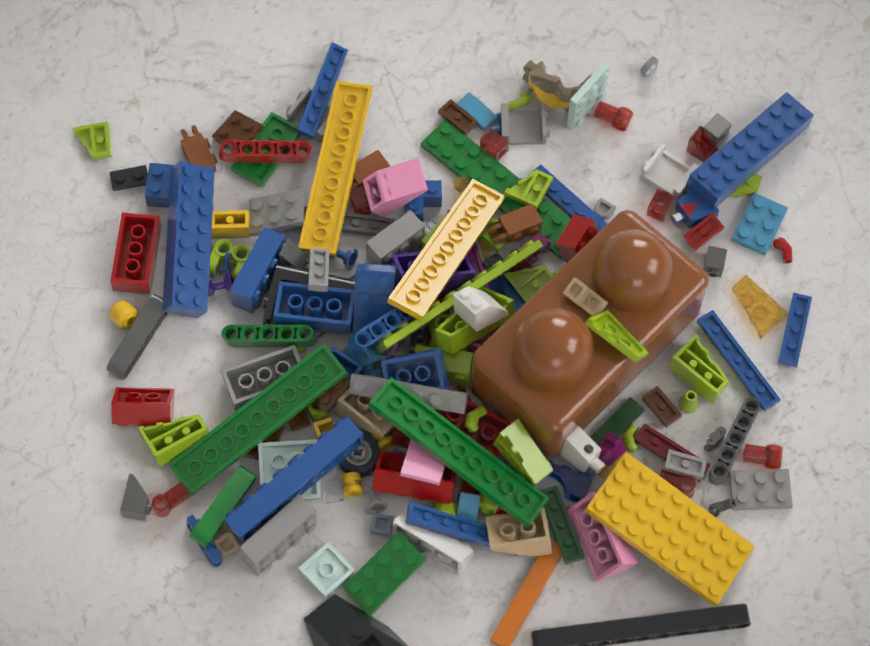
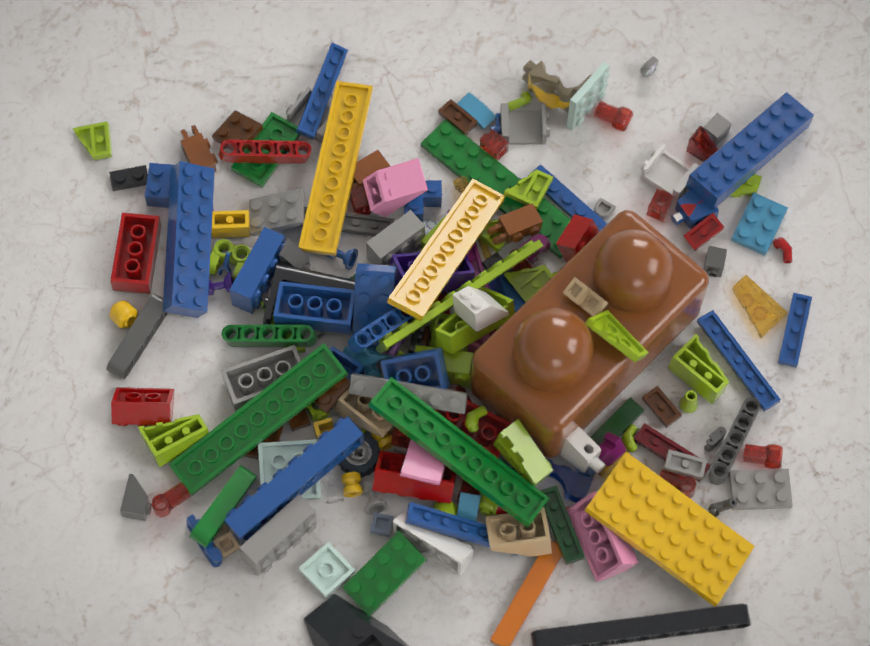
light grey plate [308,248,330,292] -> none

